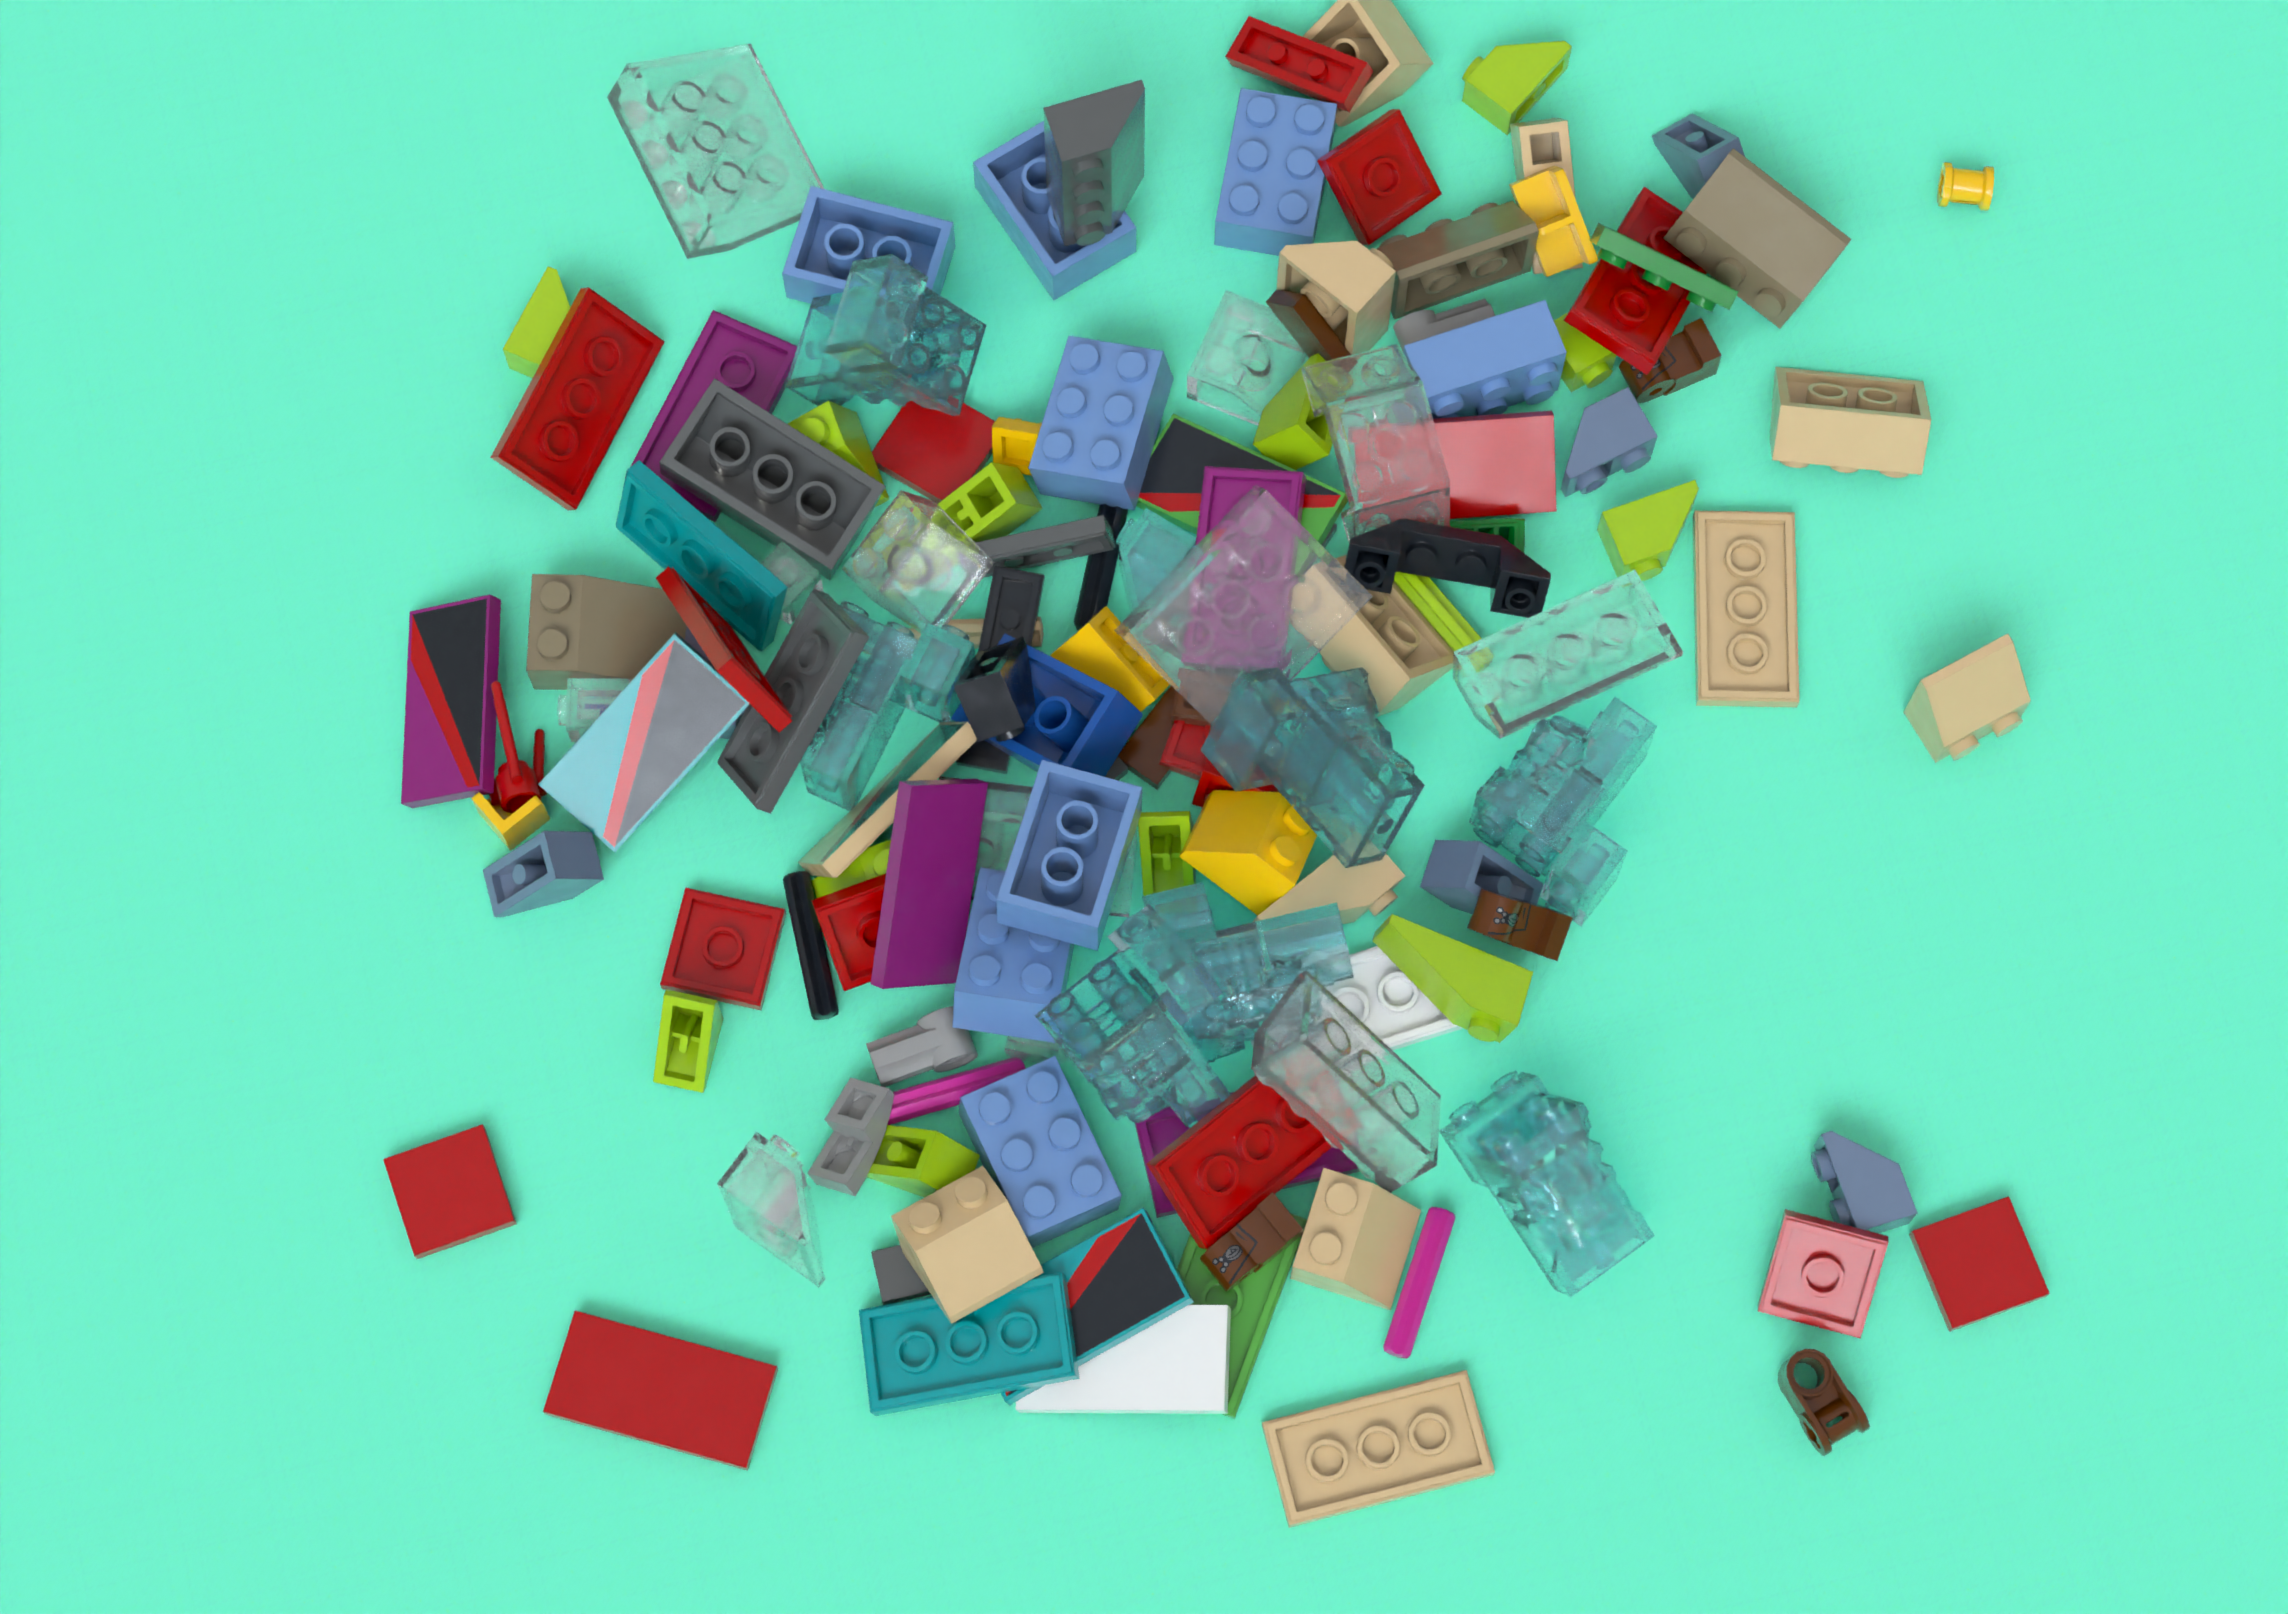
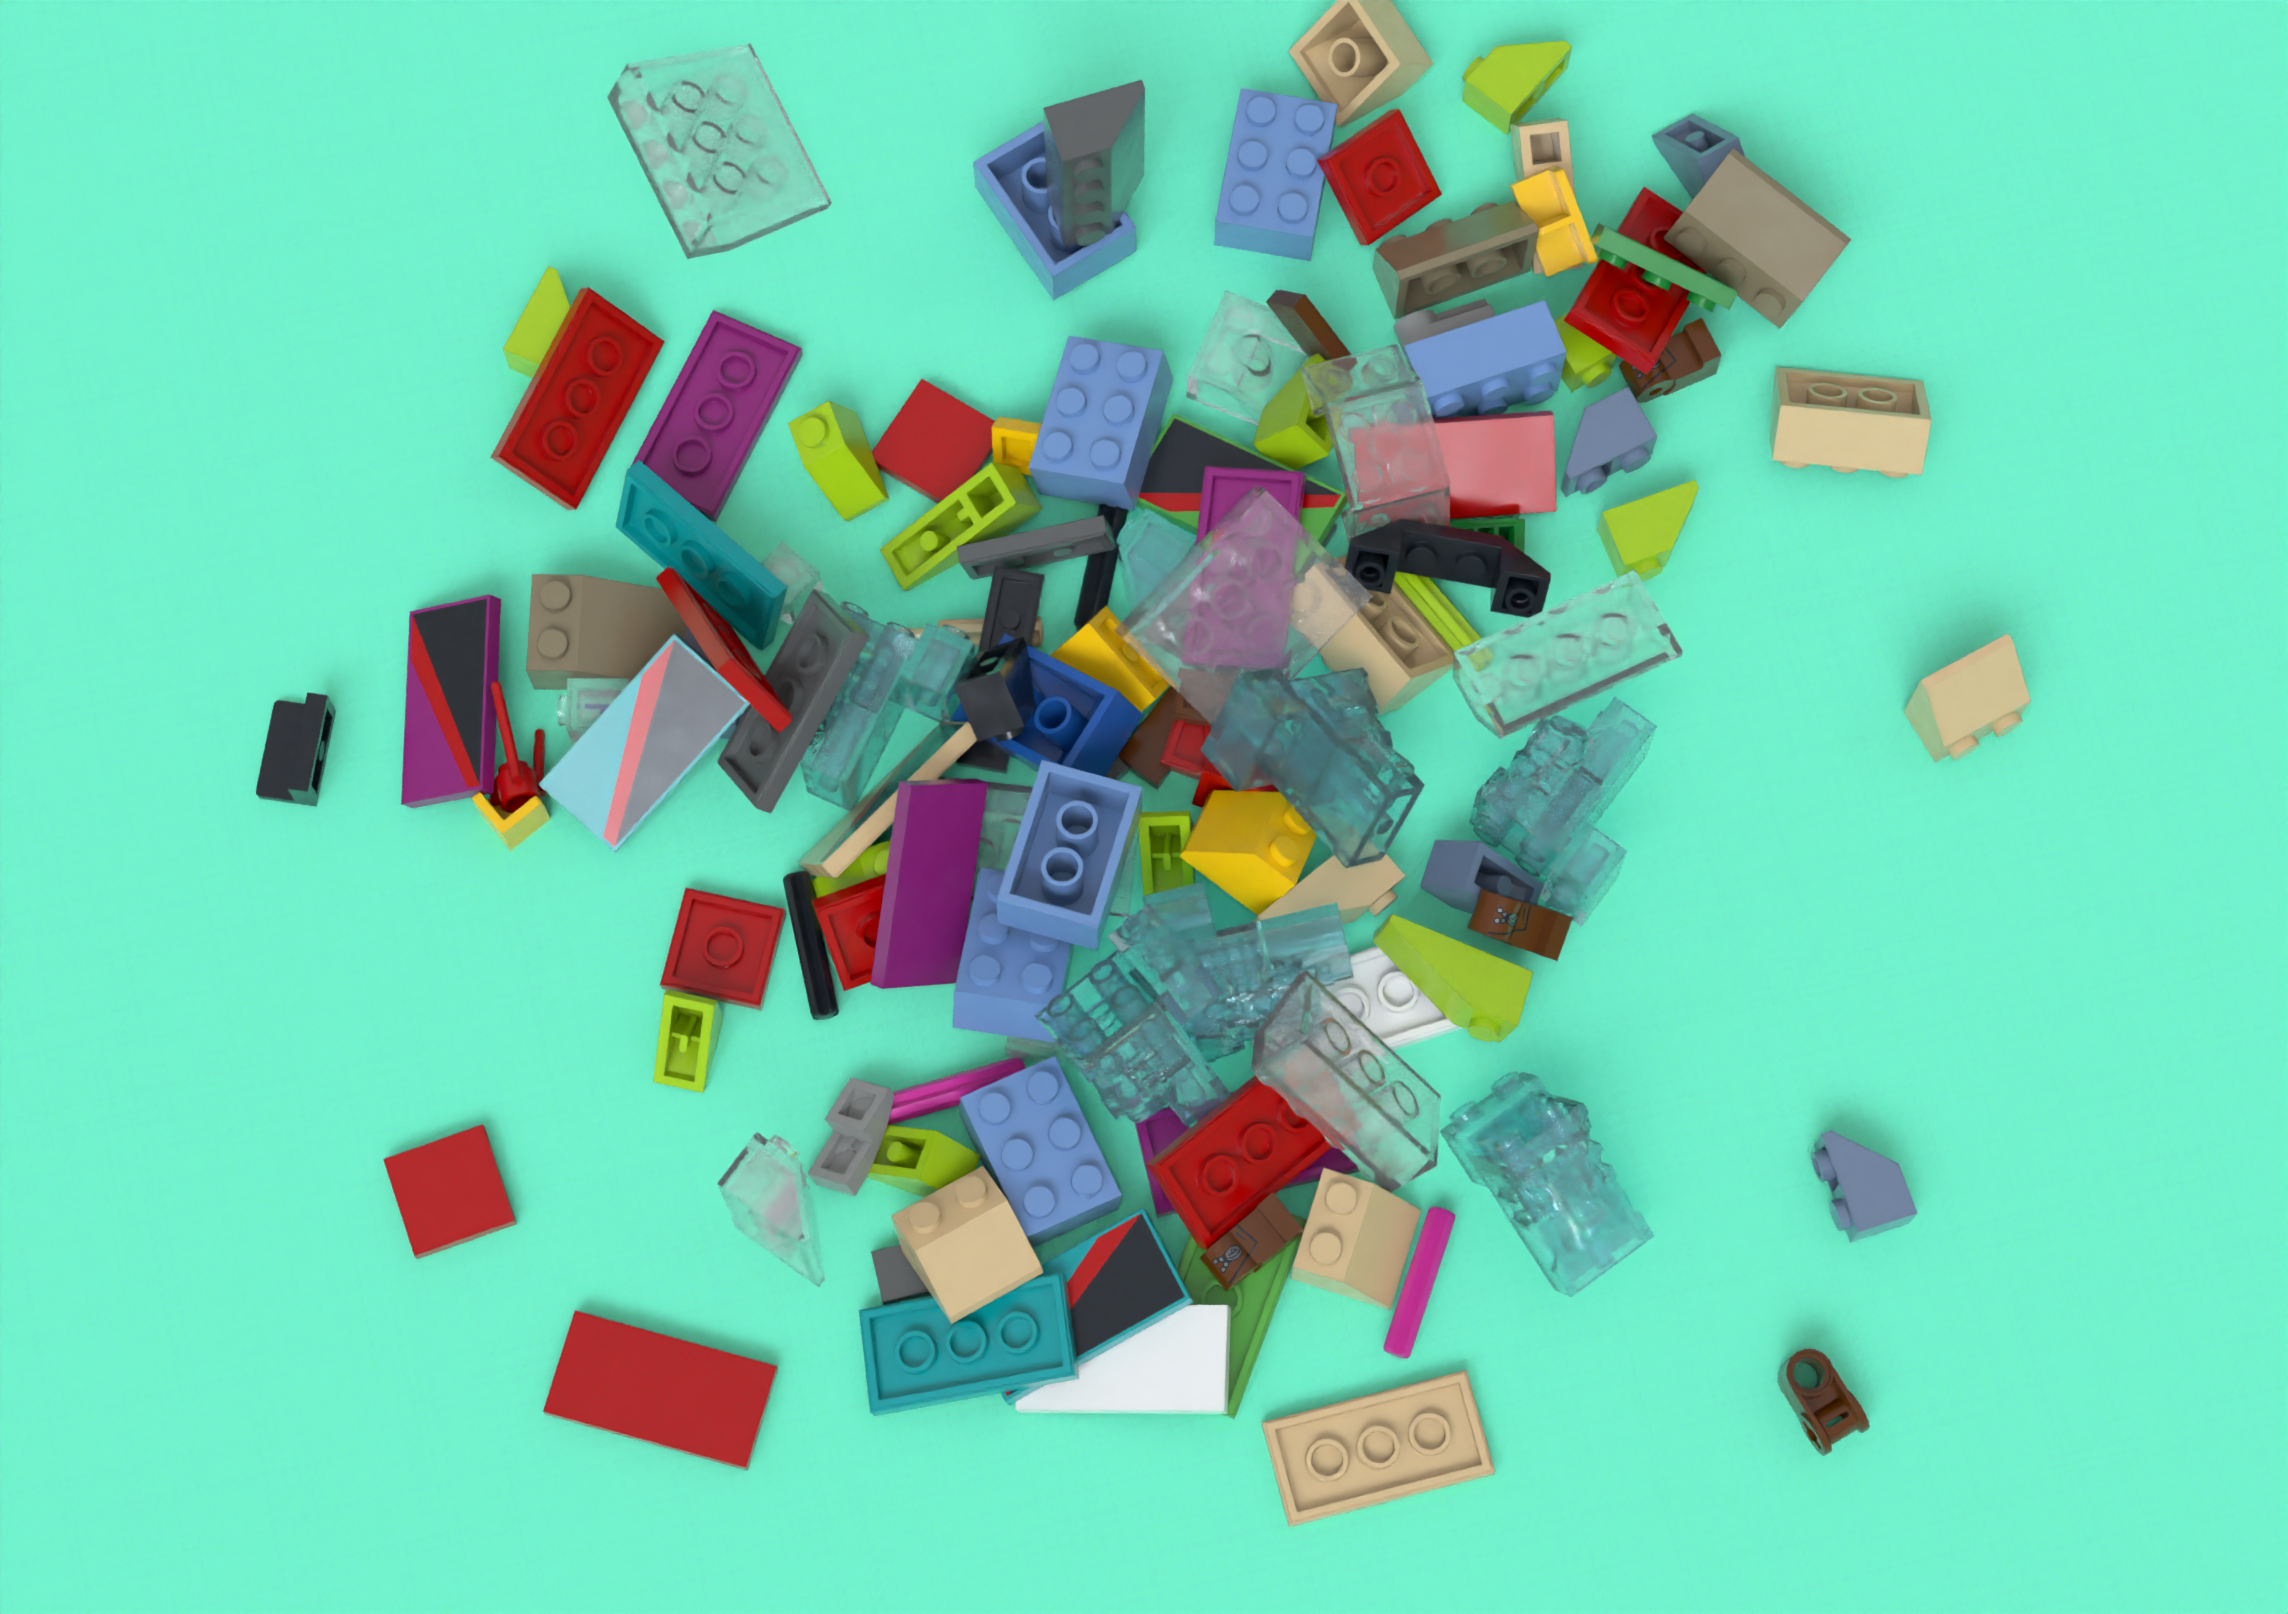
sand blue slope [483,831,604,917] -> none
dark grey slope [660,378,886,580] -> none
medium blue brick [782,186,956,334] -> none
clear light blue brick [785,254,986,416] -> none
clear slope [842,490,994,641] -> none
light grey piece [866,1006,978,1087] -> none
red plate [1225,16,1373,113] -> none
tan slope [1276,241,1396,364] -> none
tan tile [1693,511,1799,707] -> none
tile [1758,1209,1889,1339] -> none
red tile [1909,1196,2050,1332] -> none
yellow bush [1937,162,1994,211] -> none
none -> black panel [256,692,336,807]

